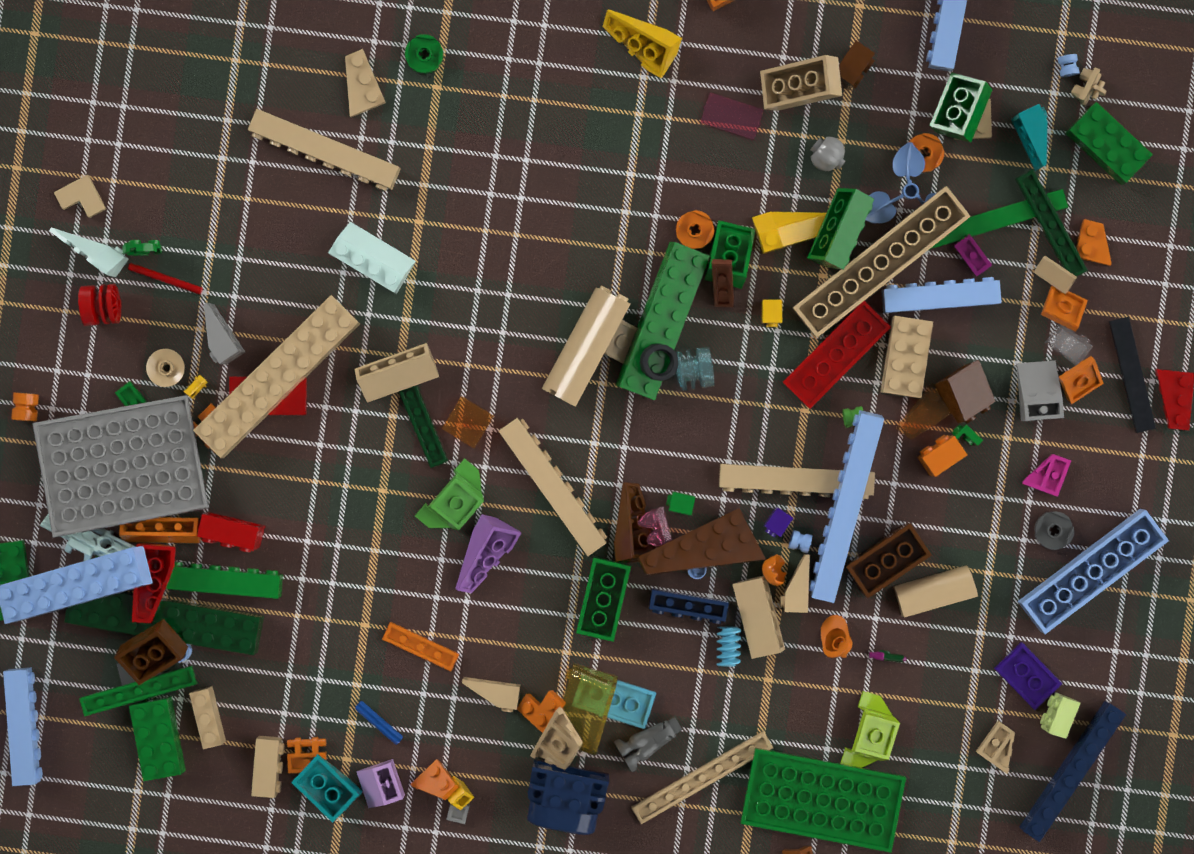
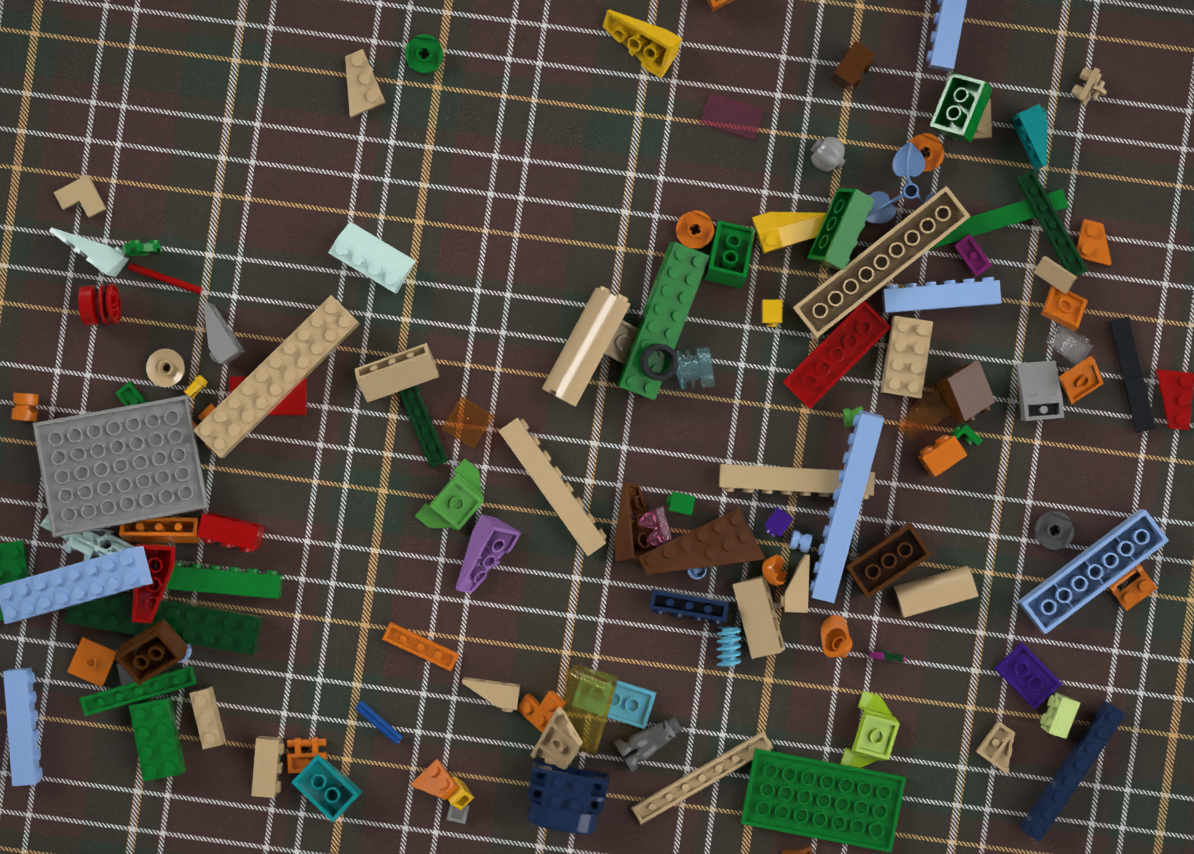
tan brick [248,109,401,191] -> none
lavender slope [356,759,405,808] -> none
green brick [576,556,631,642] -> none
copper tile [712,259,734,307] -> none
tan brick [760,55,842,111] -> none
dark pink wing [1022,454,1071,497] -> none
light blue wheel [1058,54,1080,77] -> none
green brick [1065,102,1153,185] -> none
none -> orange plate [67,637,117,687]
none -> orange plate [1108,563,1157,611]

